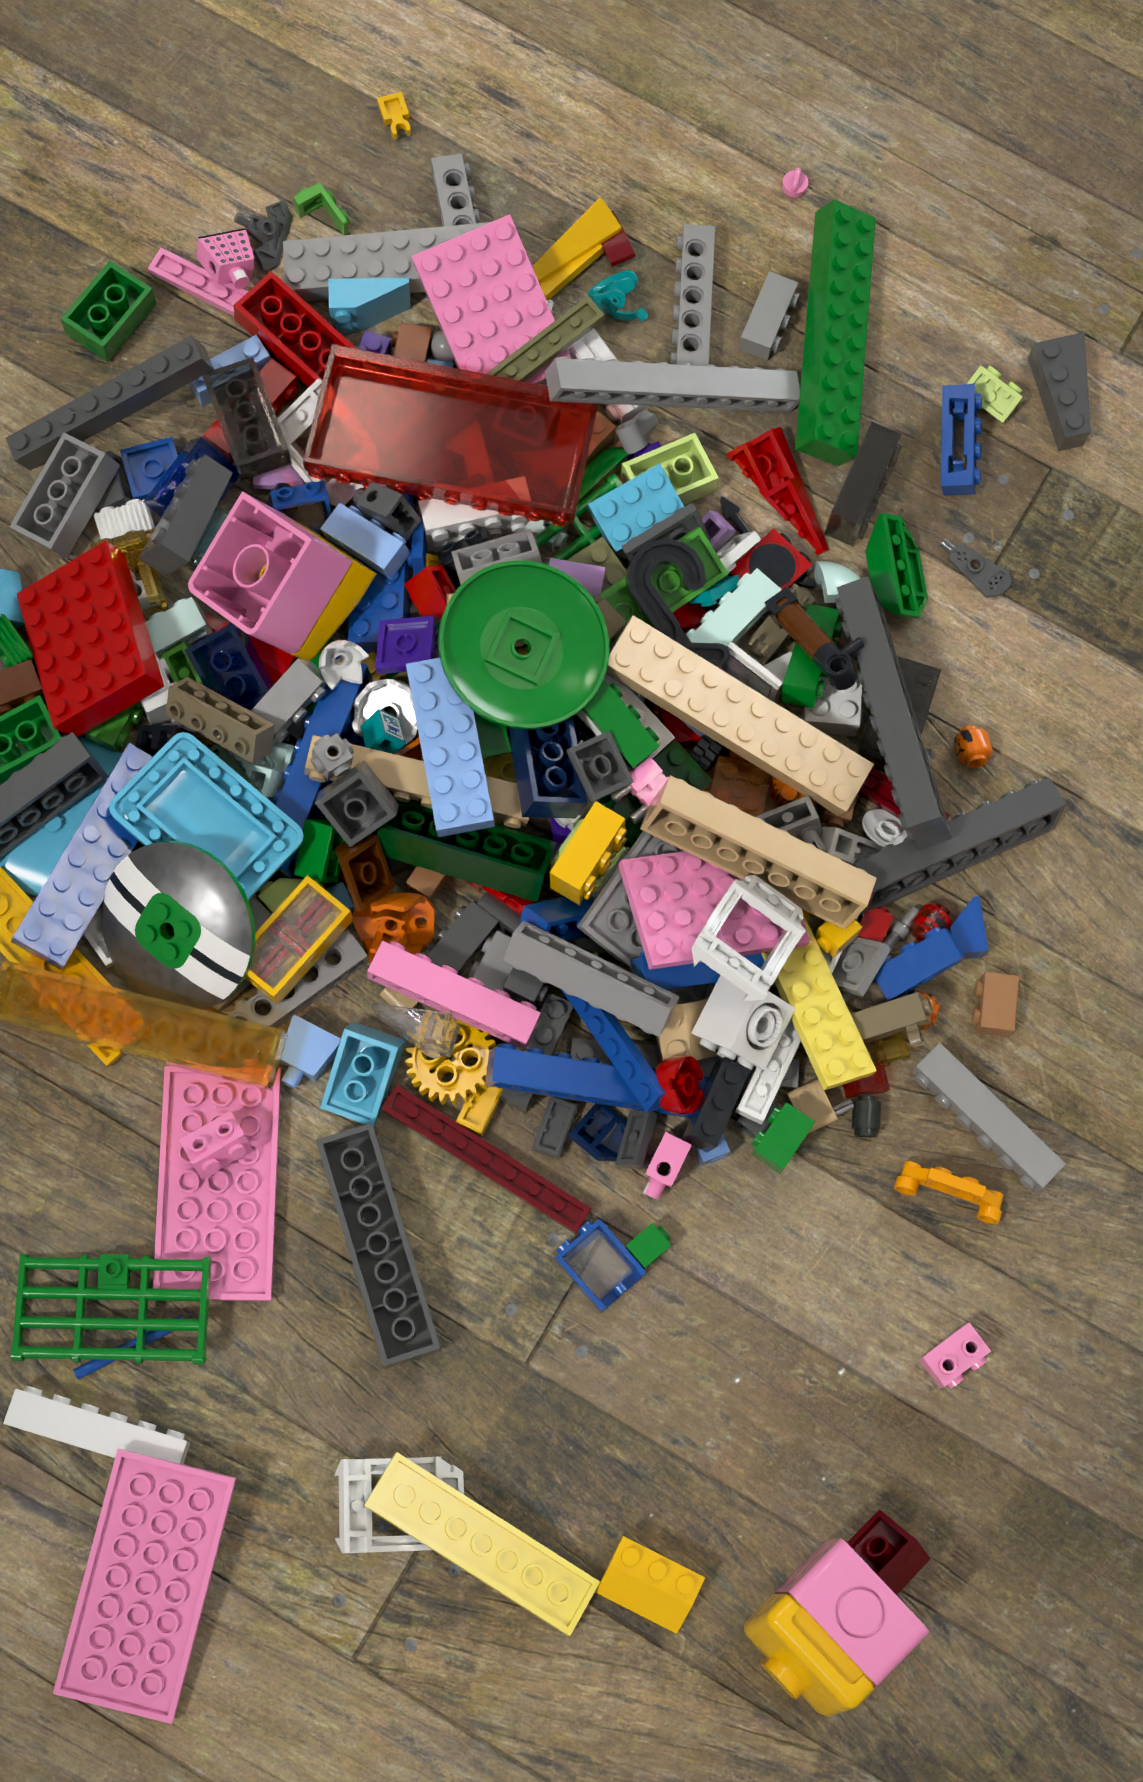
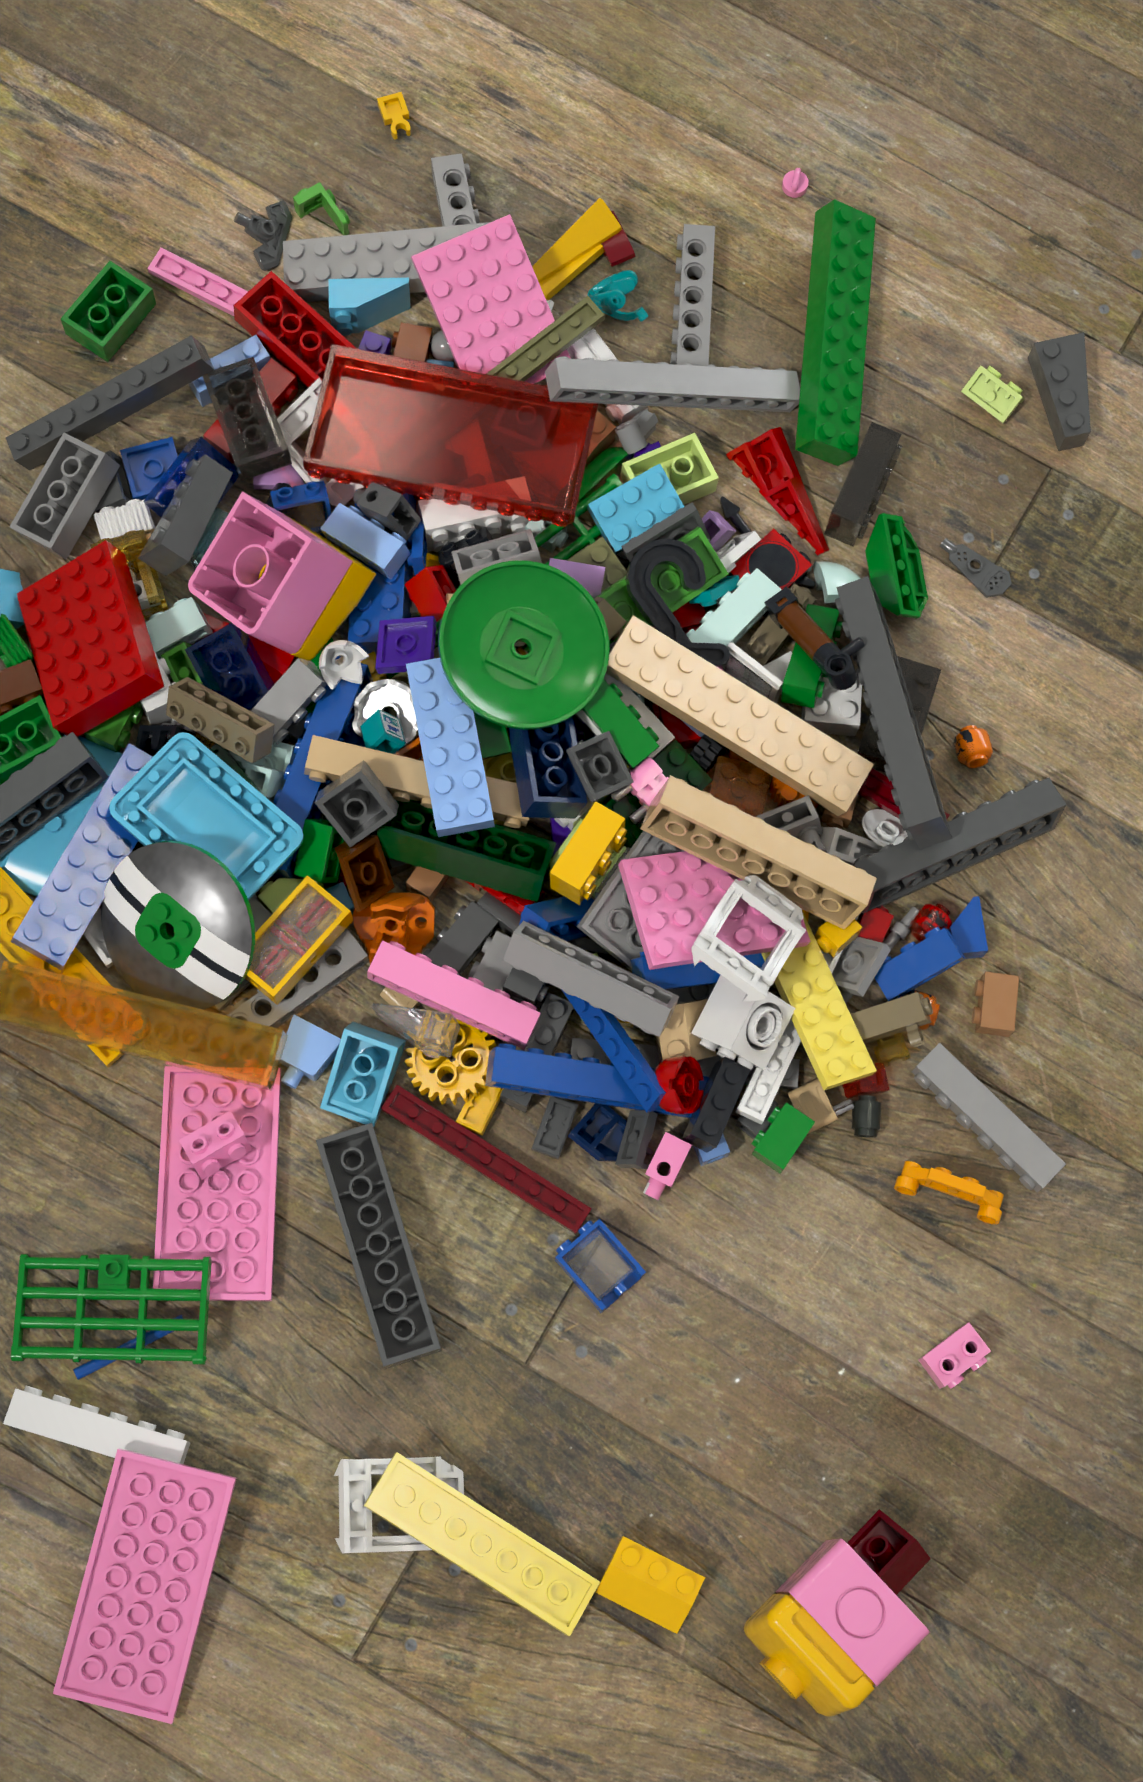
bright pink torso [196,228,254,289] -> none
light grey brick [311,733,354,780] -> none
green brick [625,1223,671,1270] -> none
light grey brick [738,271,800,361] -> none
blue brick [941,384,982,496] -> none

